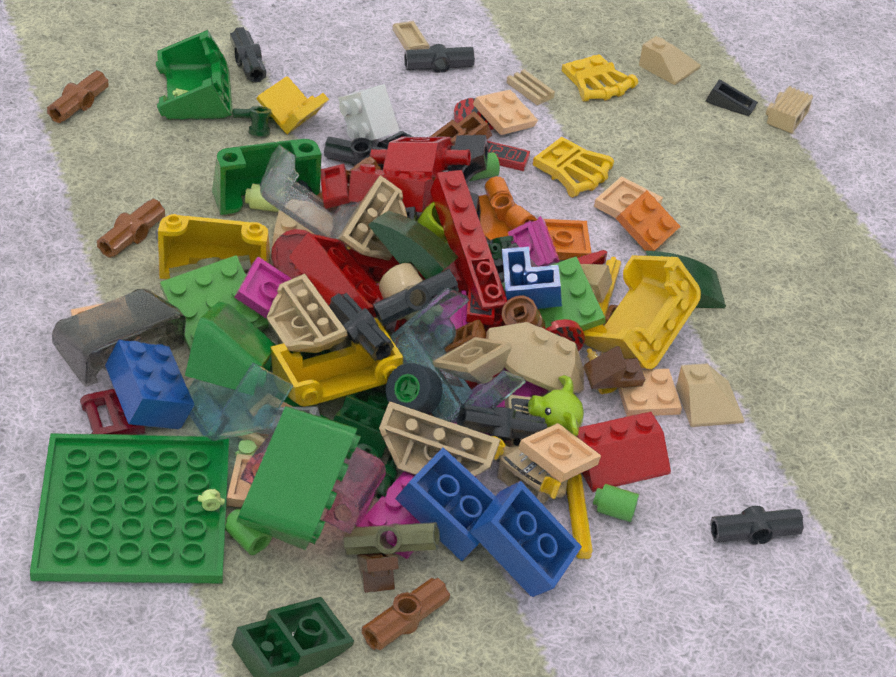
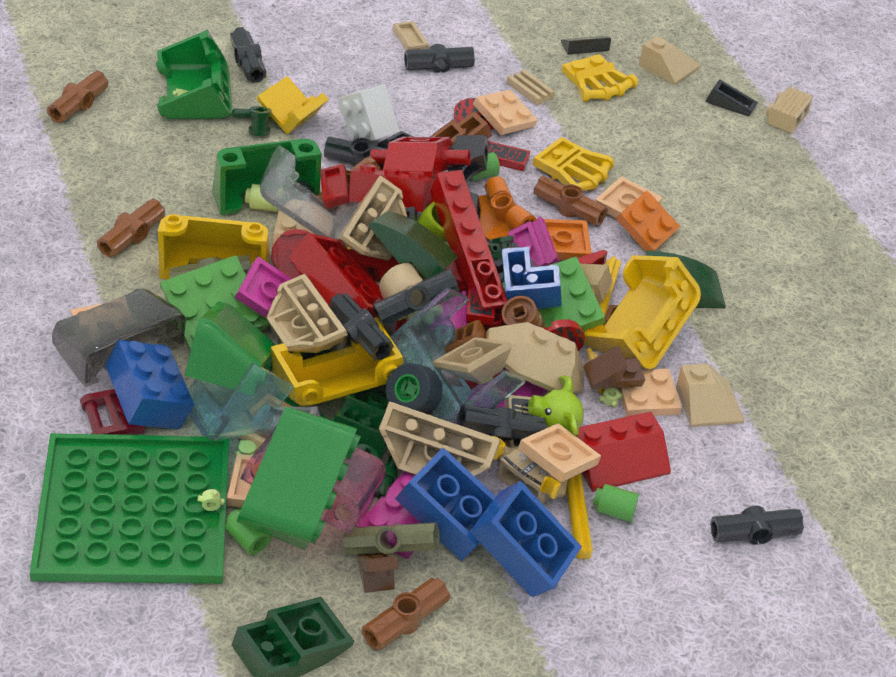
none -> dark orange piece [533,175,608,227]
none -> black slope [561,36,611,55]
none -> yellowish green piece [599,388,622,408]

